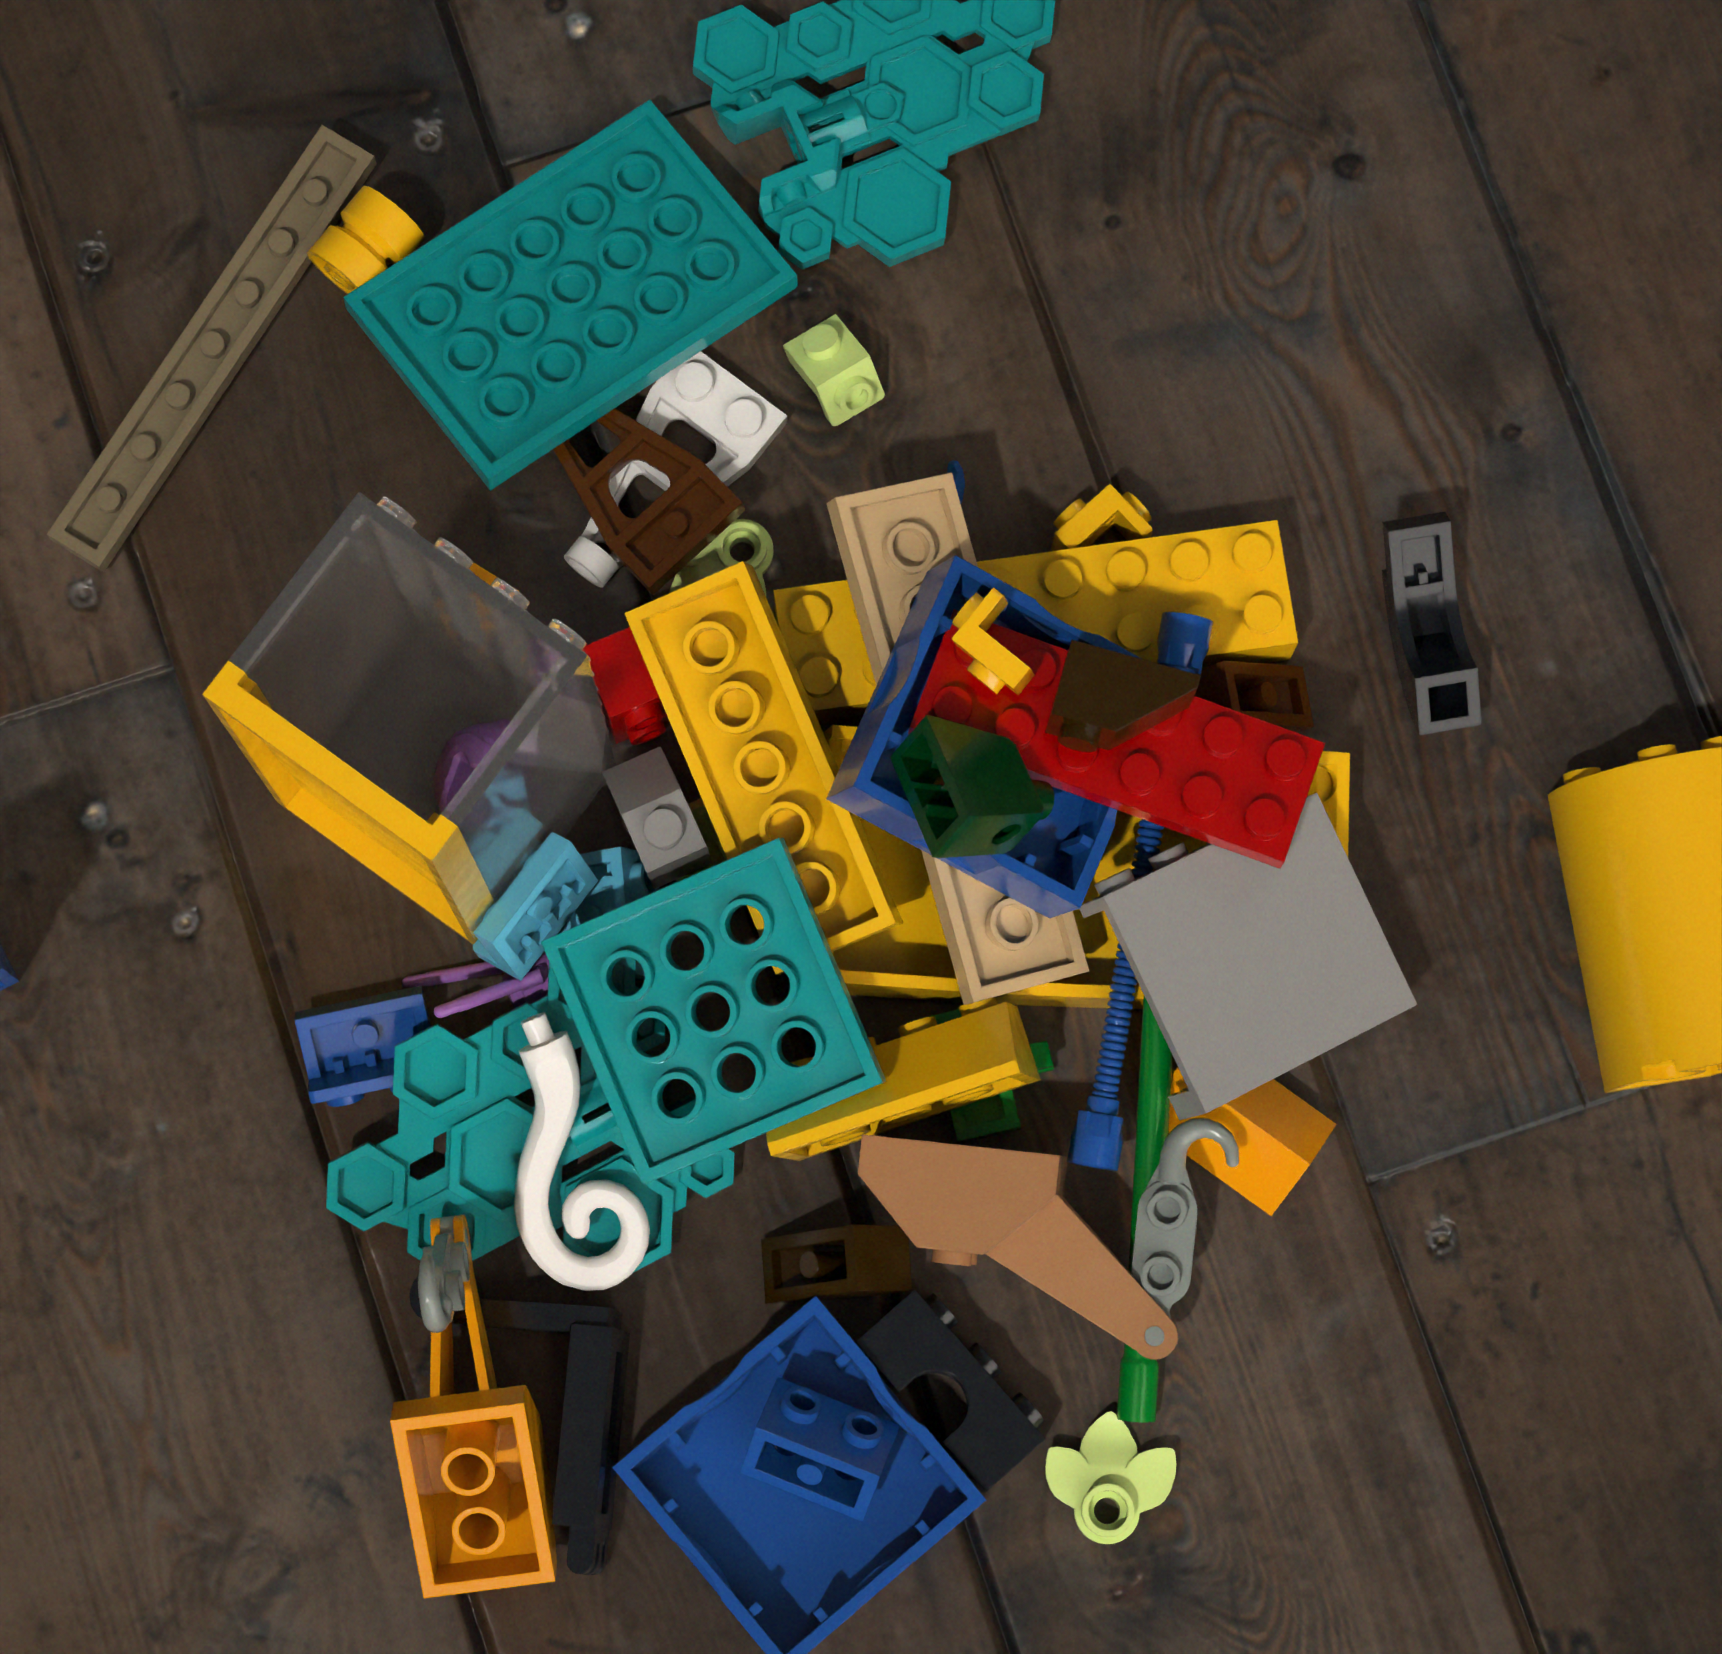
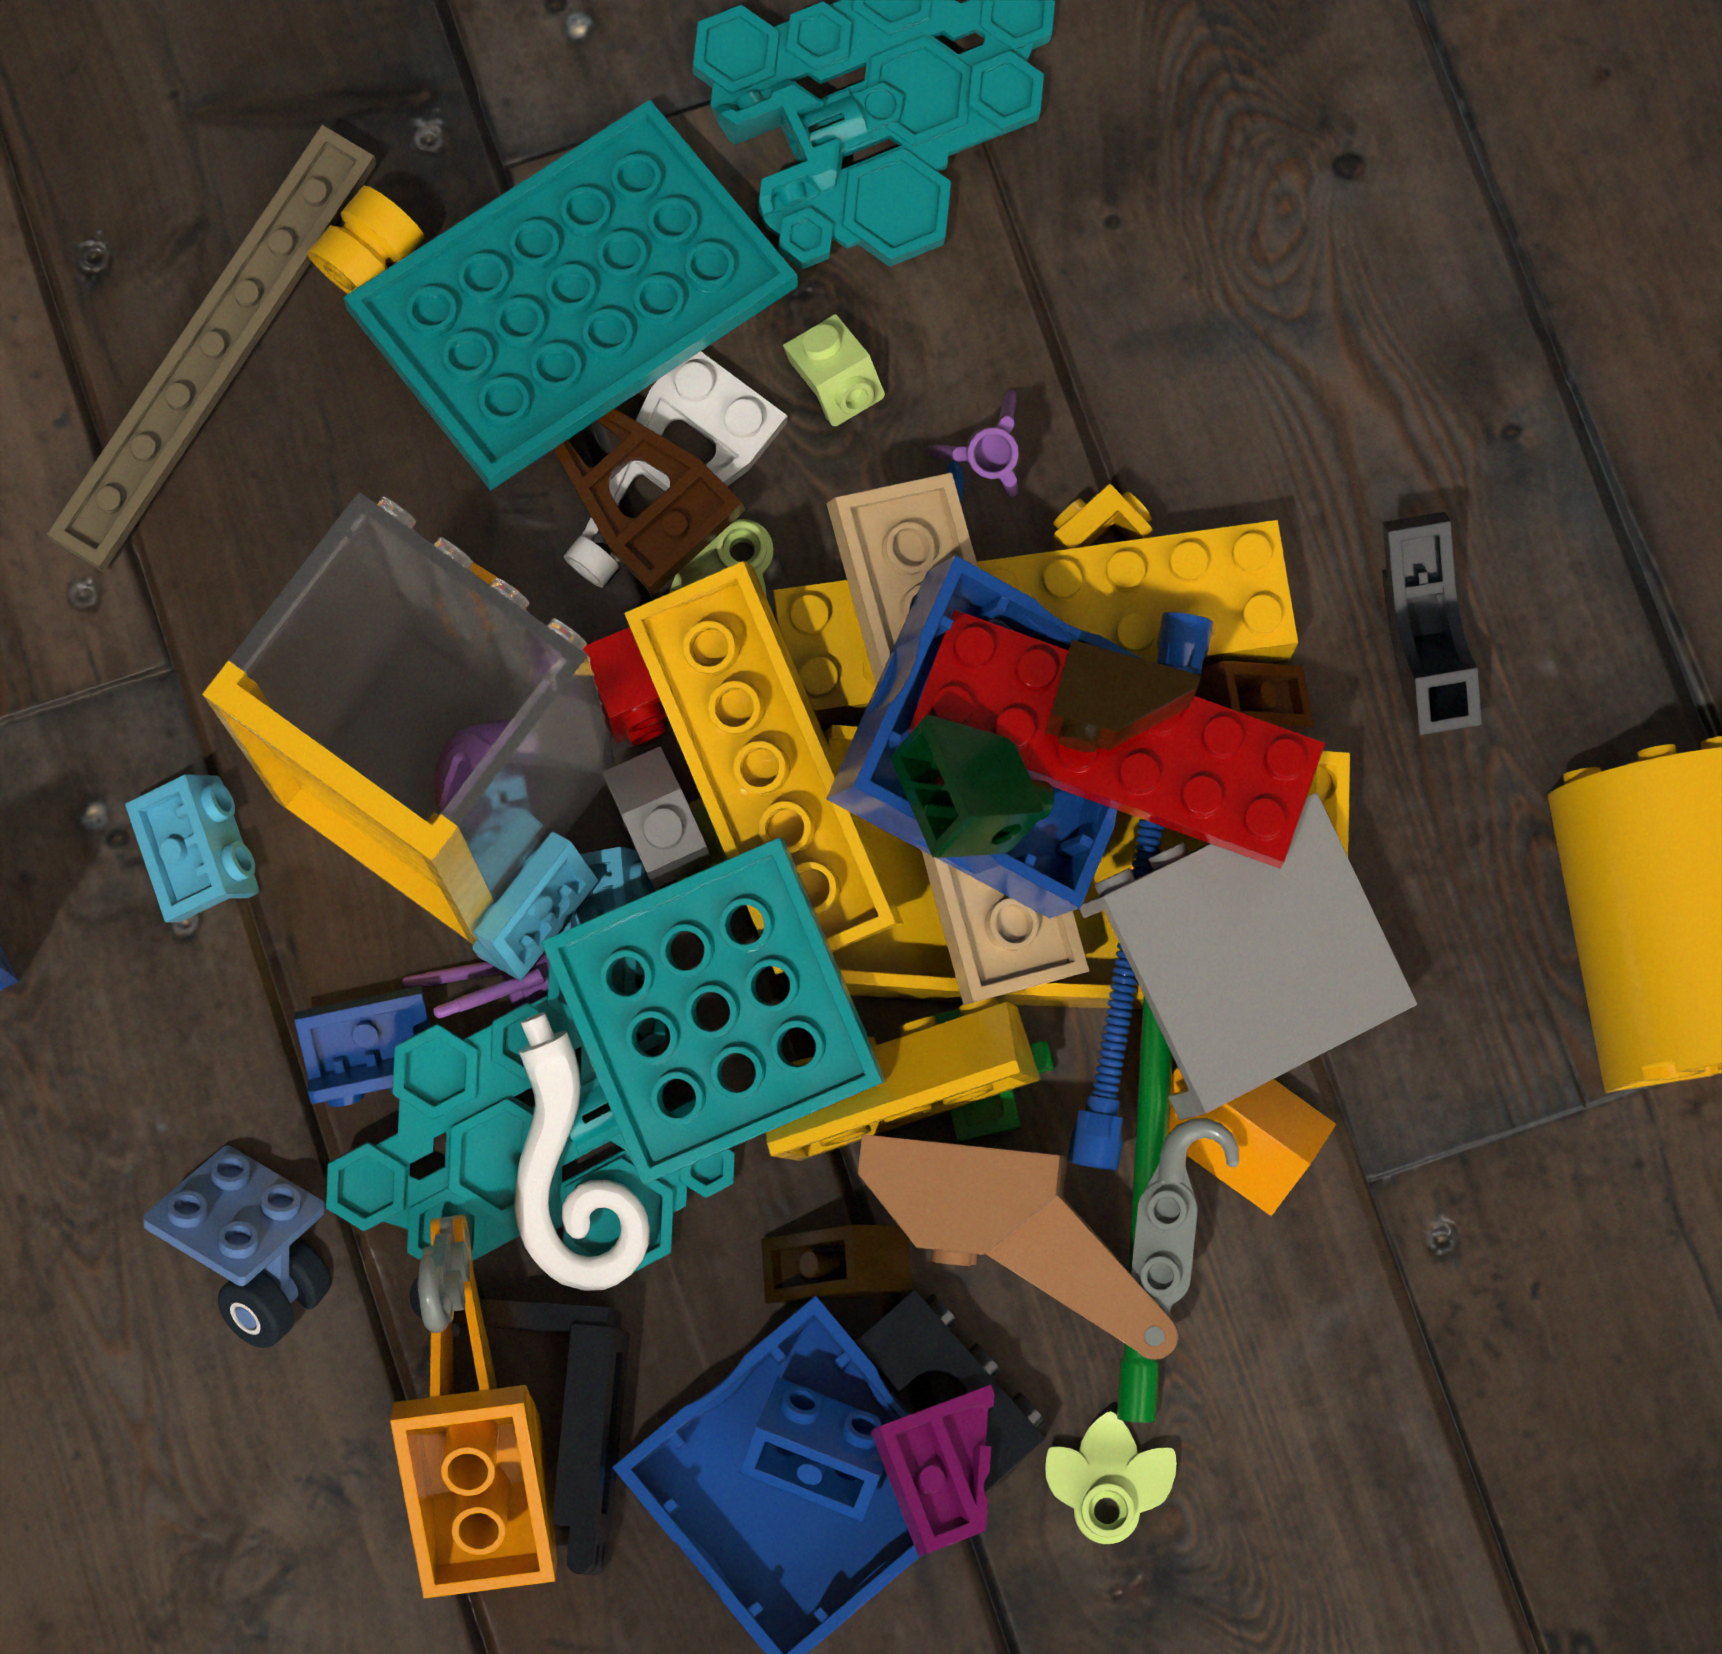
yellow bracket [951,588,1035,695] -> none
none -> medium azure bracket [125,774,259,923]
none -> medium blue plate [143,1145,331,1348]
none -> magenta wing [871,1385,995,1557]
none -> medium lavender plant [925,390,1019,497]

